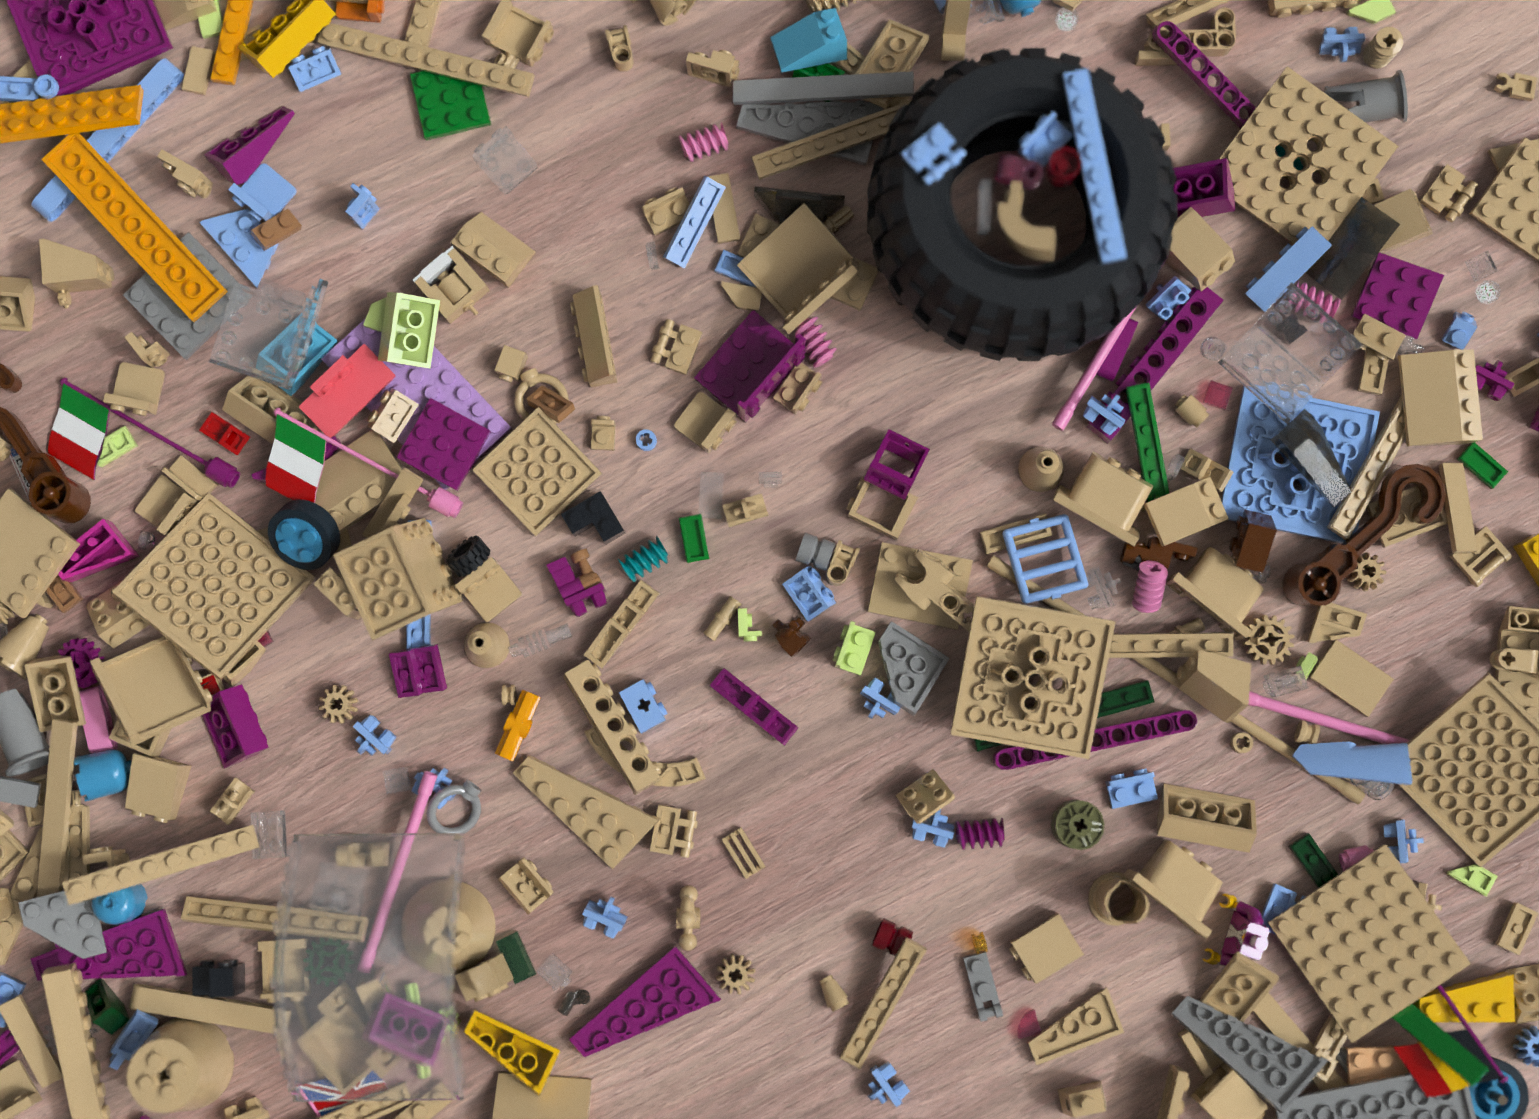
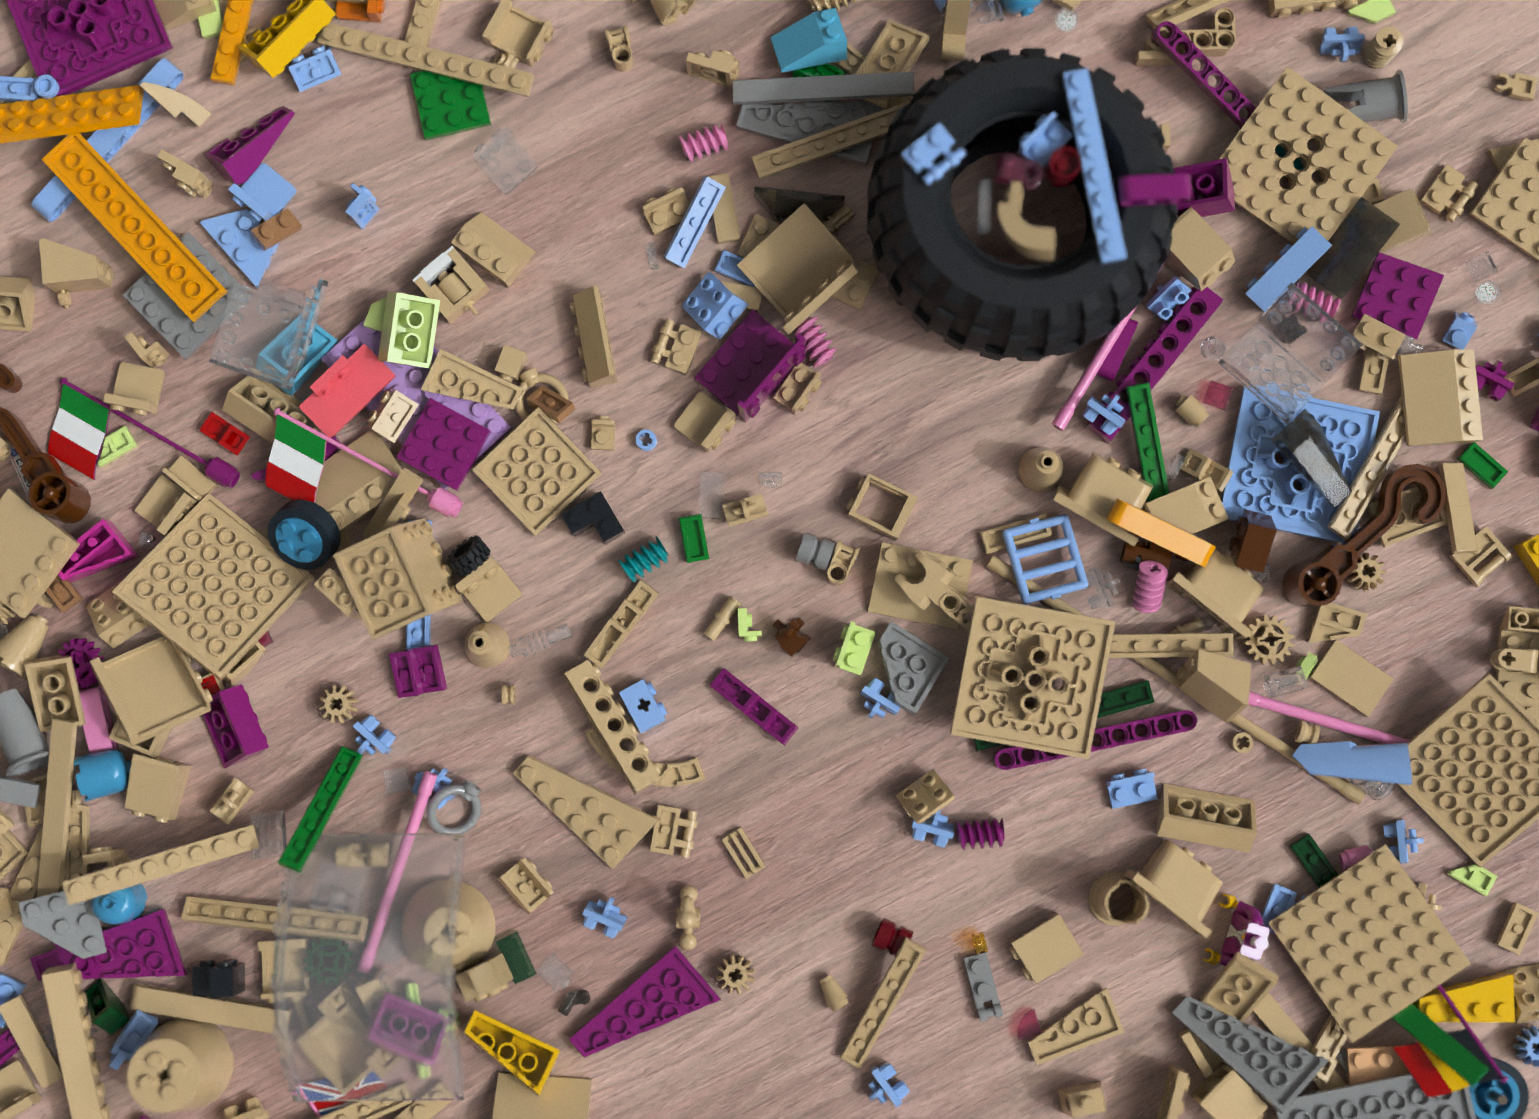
tan tile [182,46,215,95] -> none
light orange piece [495,690,541,761] -> none
magenta hips [547,549,607,617] -> none
light blue bracket [782,566,836,622] -> none
magenta window [863,429,930,500] -> none
olive wheel [1050,800,1105,850] -> none
none -> tan slope [139,82,211,127]
none -> green tile [278,746,363,873]
none -> tan wing [421,349,524,410]
none -> light blue bracket [682,272,748,339]
none -> light orange beam [1107,498,1216,567]
none -> magenta beam [1119,174,1191,206]

